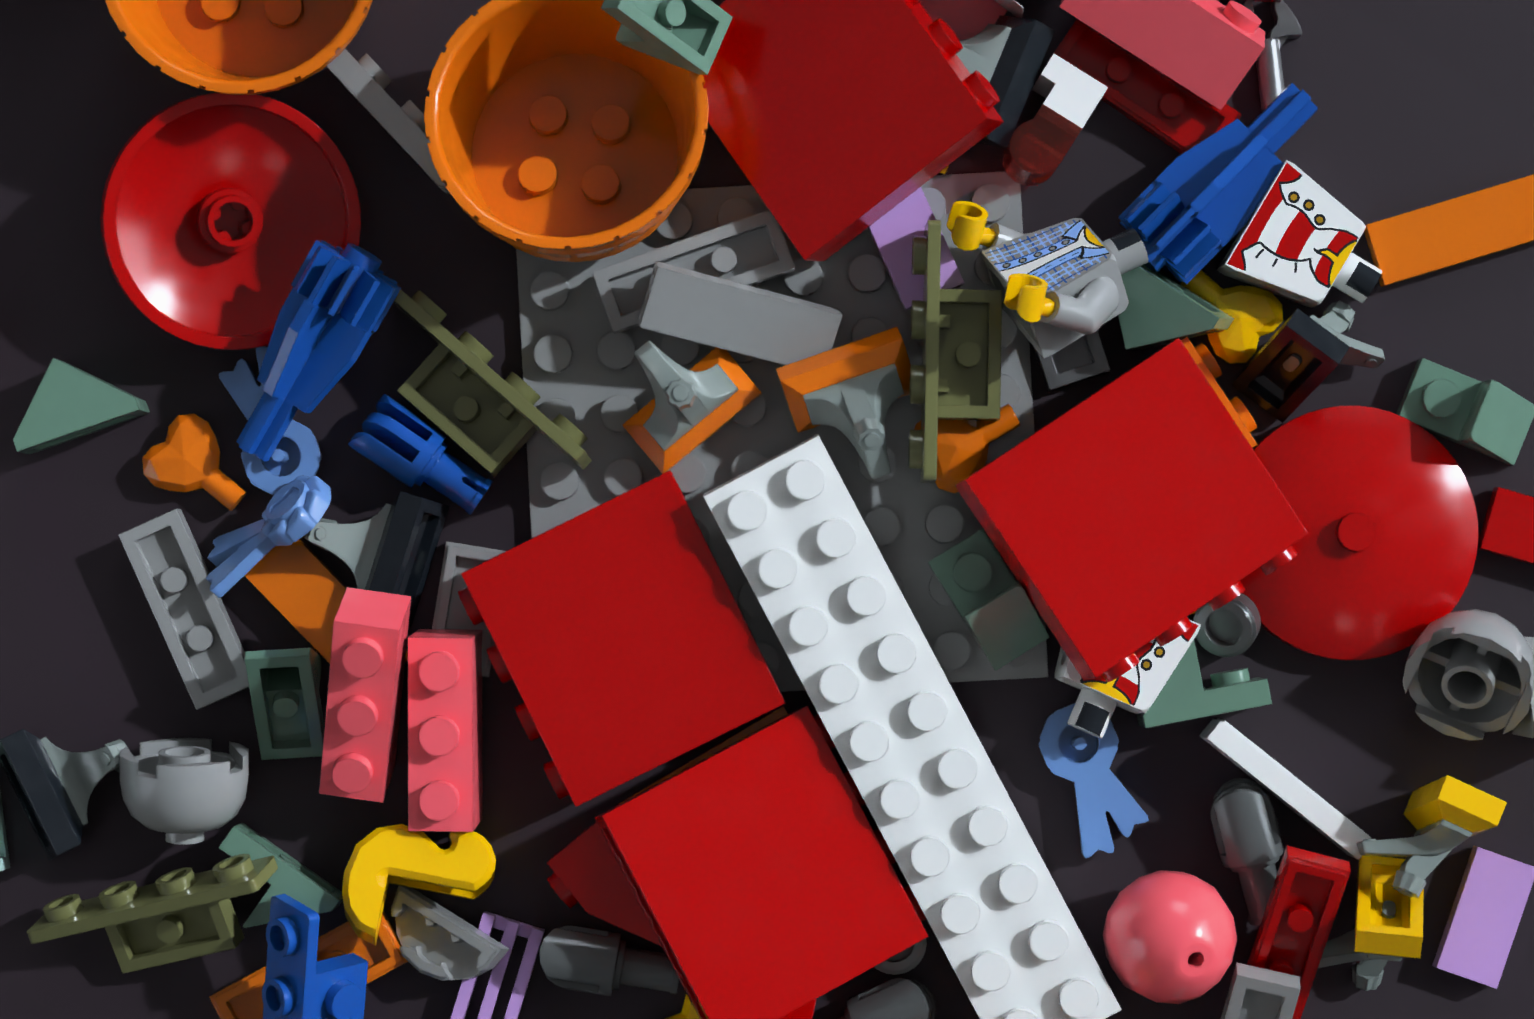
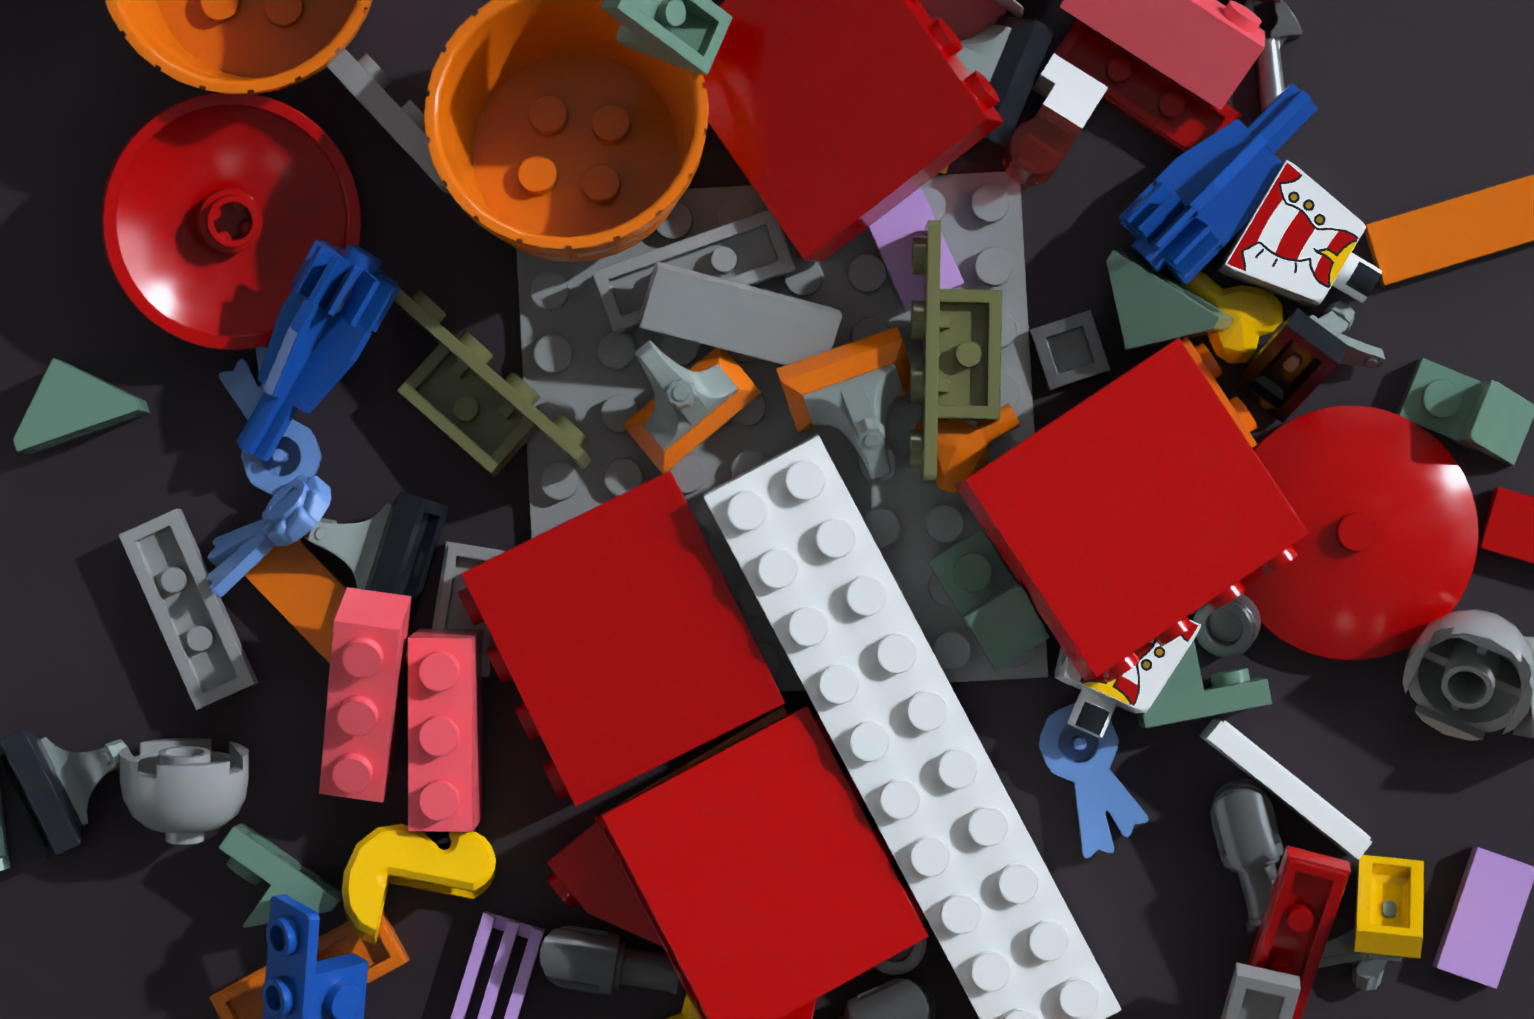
olive bracket [26,854,278,974] -> none
orange rock [142,413,247,511] -> none
sand green slope [245,648,325,760] -> none
blue arm [348,394,493,515] -> none
light grey tile [391,885,510,981] -> none
torso [947,201,1148,359] -> none
coral piece [1103,870,1237,1004] -> none
piece [1356,775,1507,898] -> none

